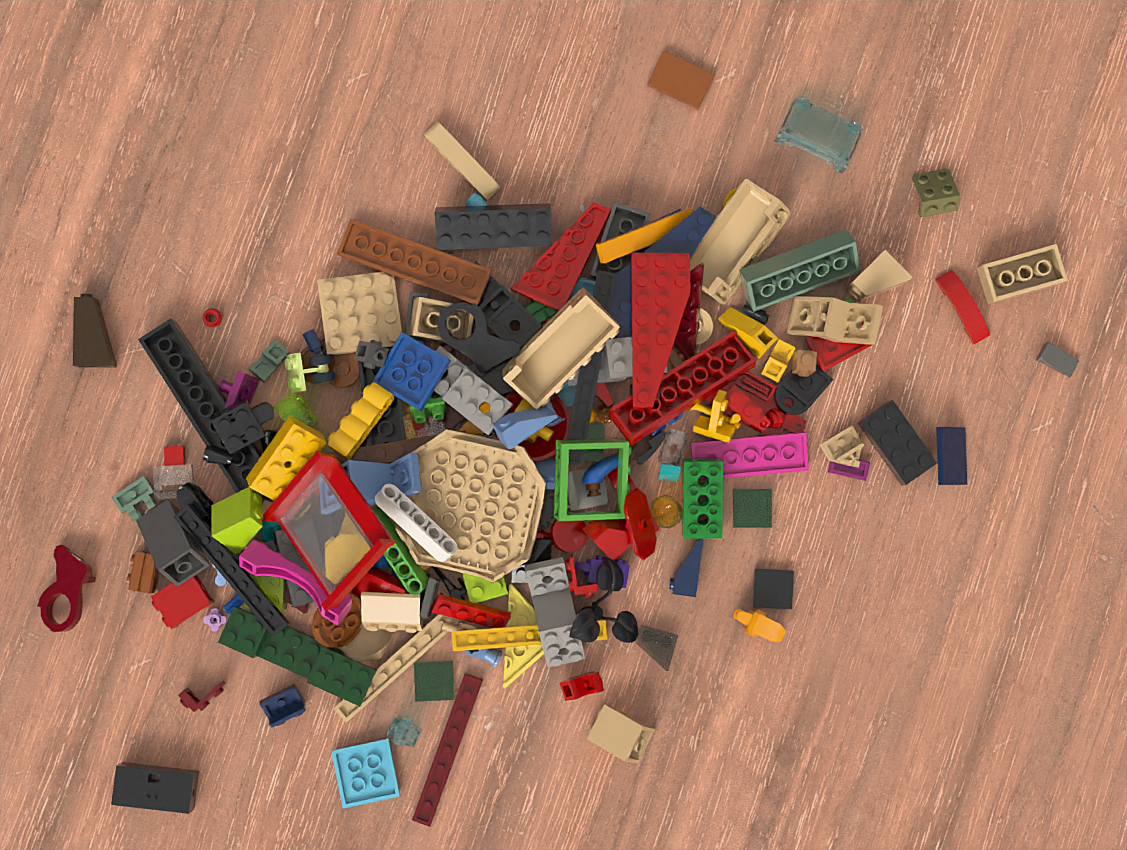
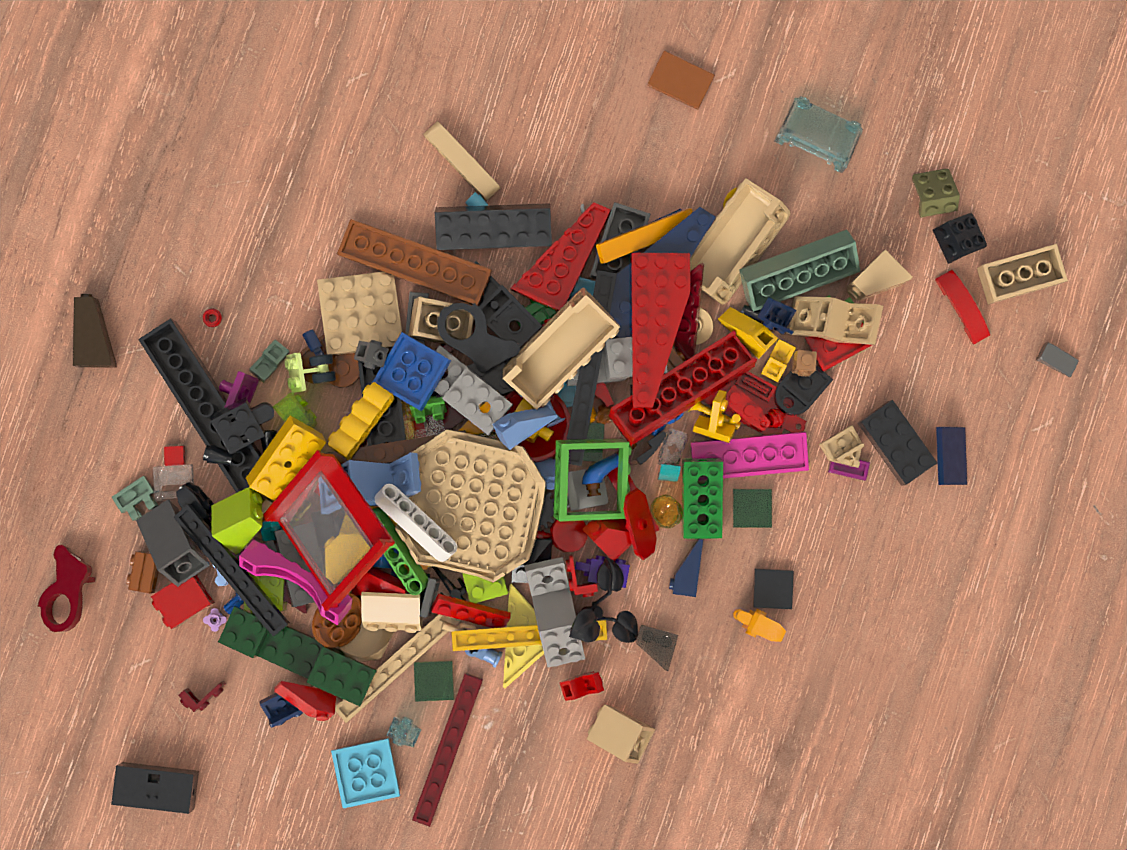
none -> red slope [274,681,336,721]
none -> dark blue bracket [758,297,796,335]
none -> black bracket [933,213,987,264]

